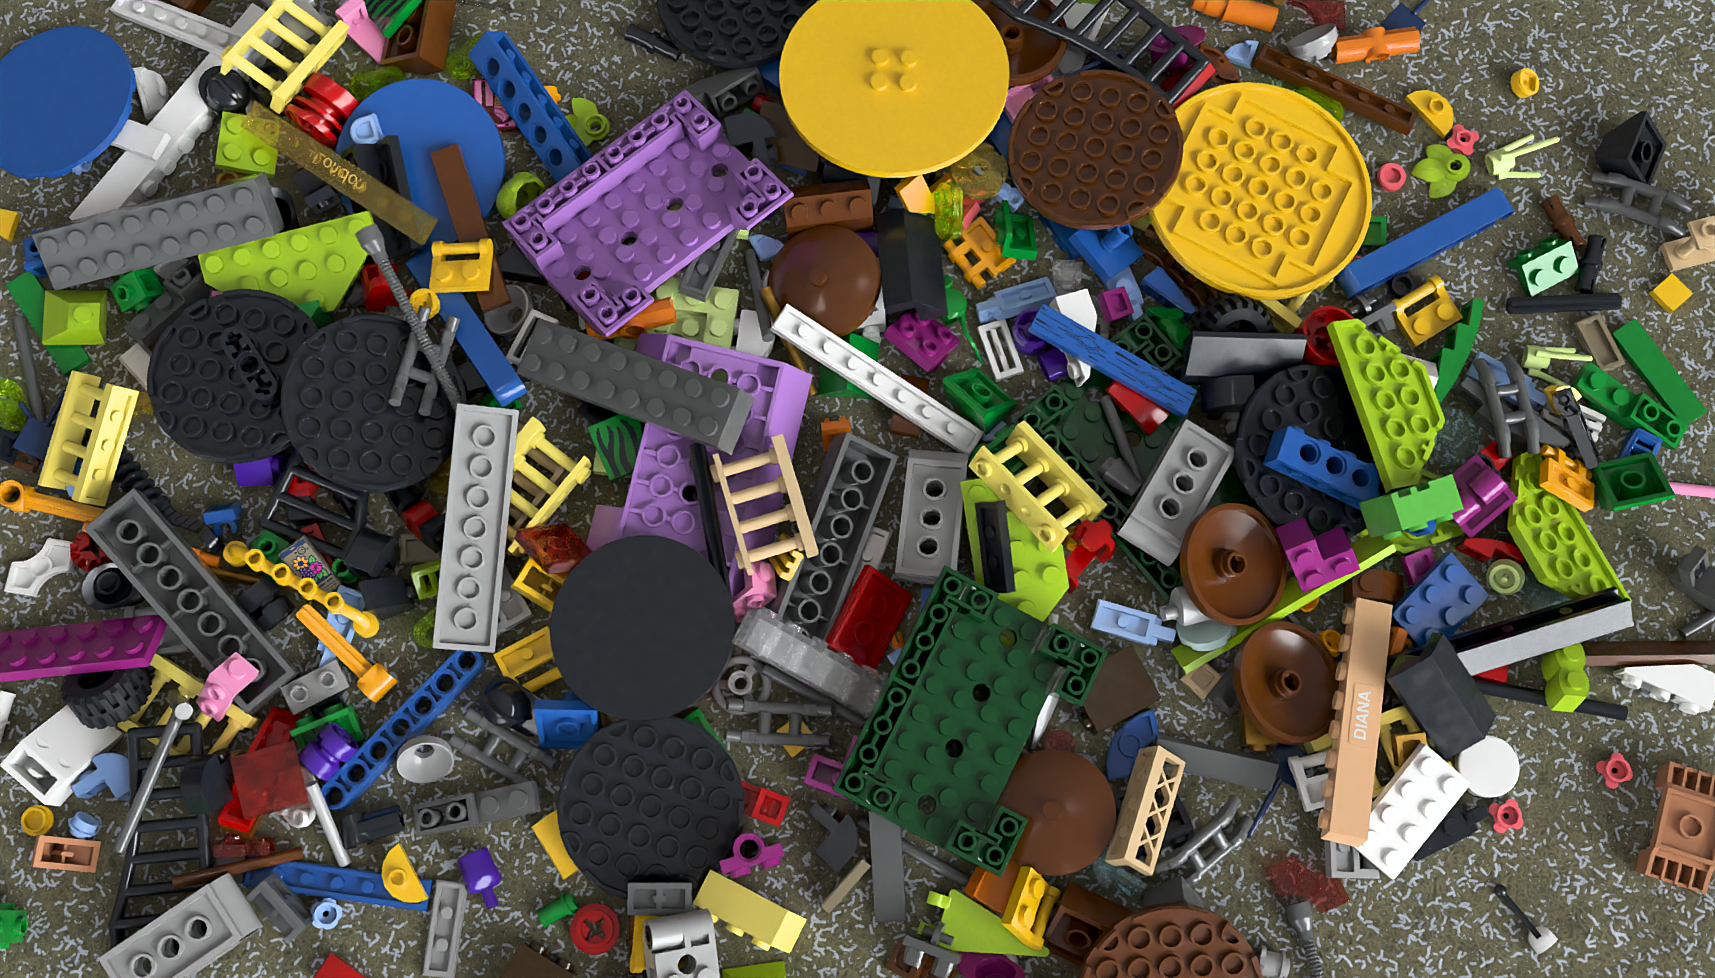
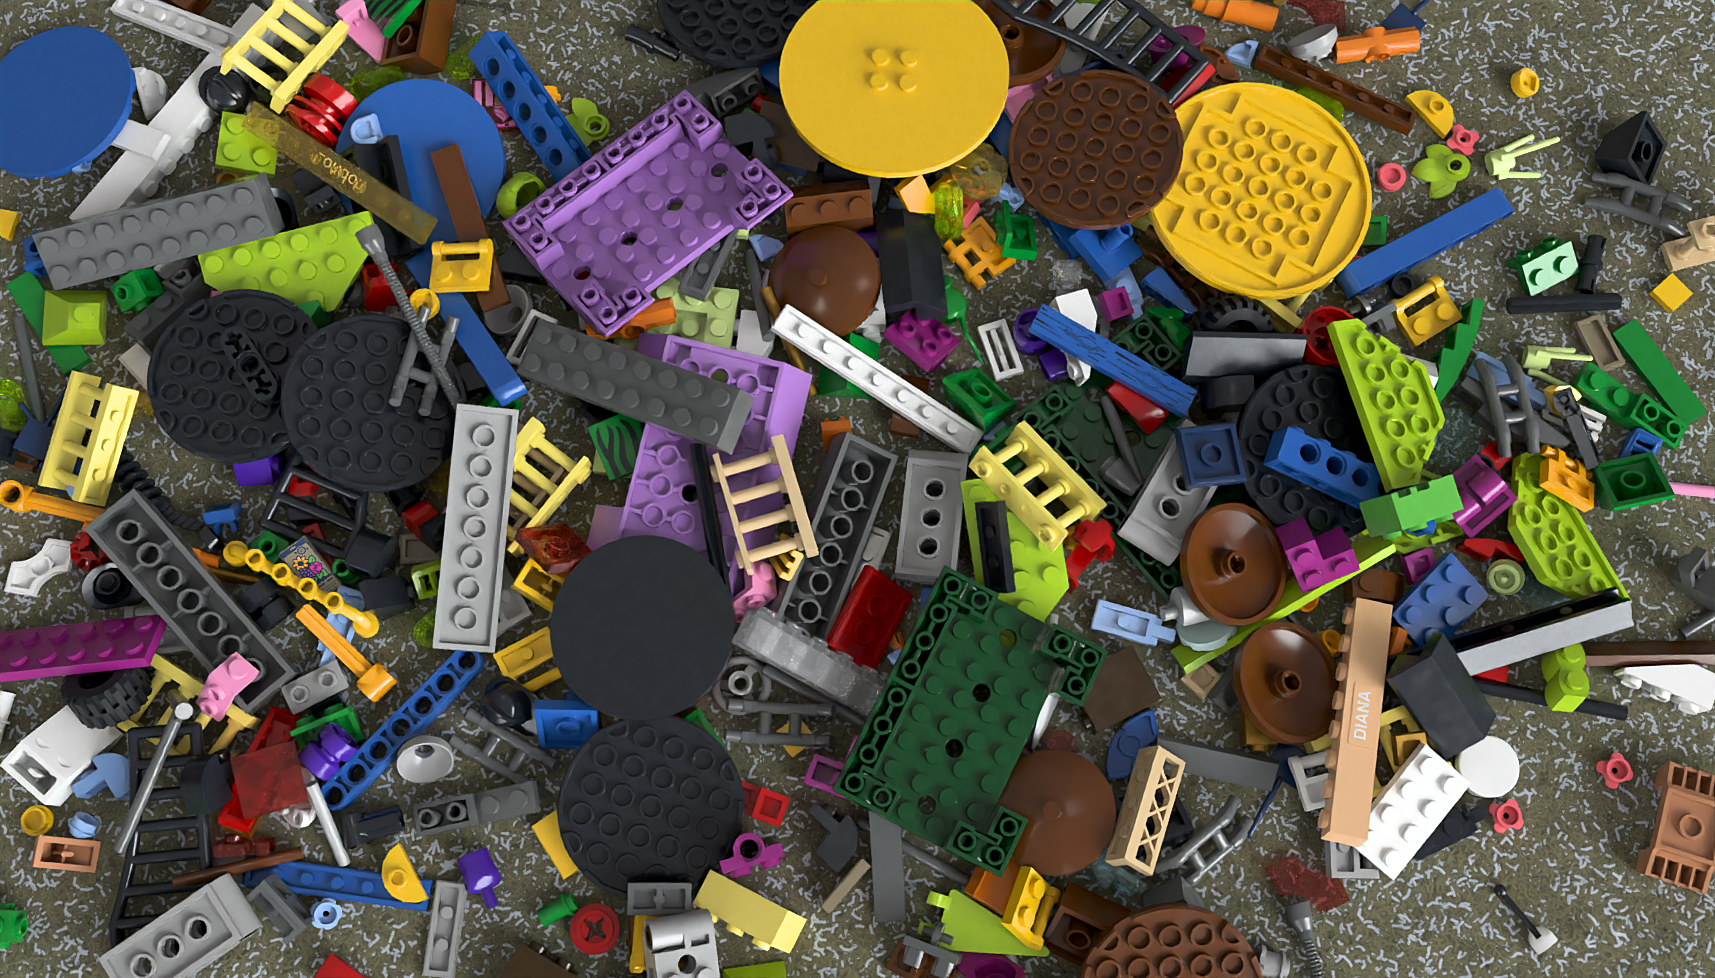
light blue hinge [976,277,1058,323] -> none
reddish brown pin [1540,195,1586,251] -> none
none -> dark blue plate [1174,422,1247,489]

